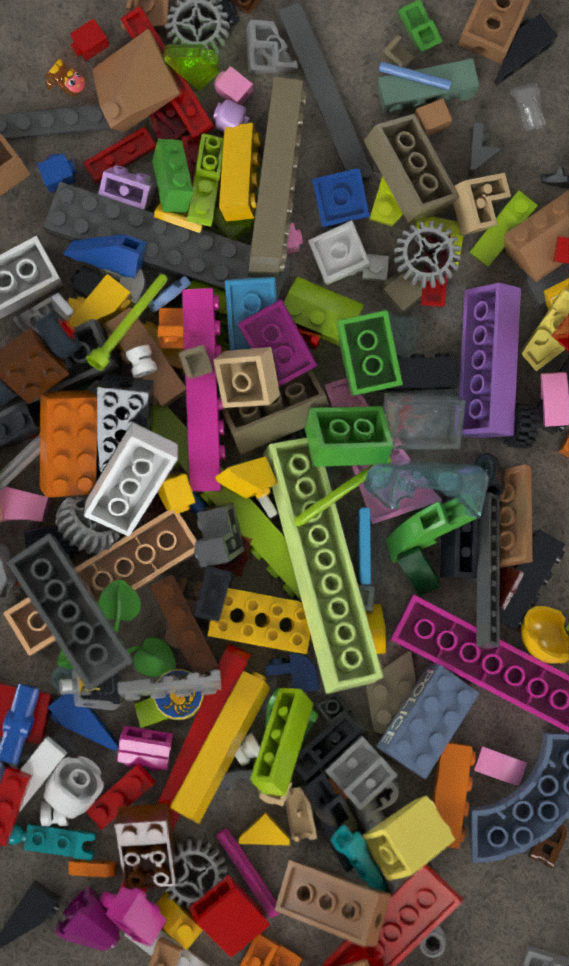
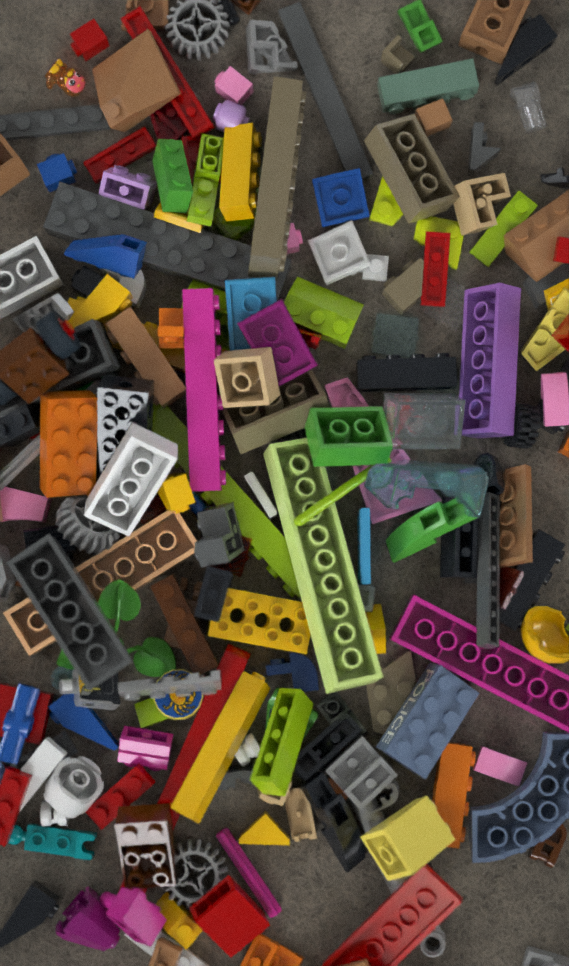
orange beam [68,859,117,877] -> none
lime piece [86,274,167,371] -> none
white wheel [126,345,158,378] -> none
light blue tile [148,276,191,313] -> none
clear neon green slope [163,44,220,91] -> none
dark tan panel [179,345,213,380] -> none
yellow slope [215,456,278,499] -> none
medium nougat brick [275,860,391,946] -> none
teal plate [331,825,387,892] -> none
bright green brick [335,310,403,395] -> none
medium blue bar [379,61,451,90] -> none
light grey gear [394,221,461,288] -> none
dark green tile [397,546,442,596] -> none

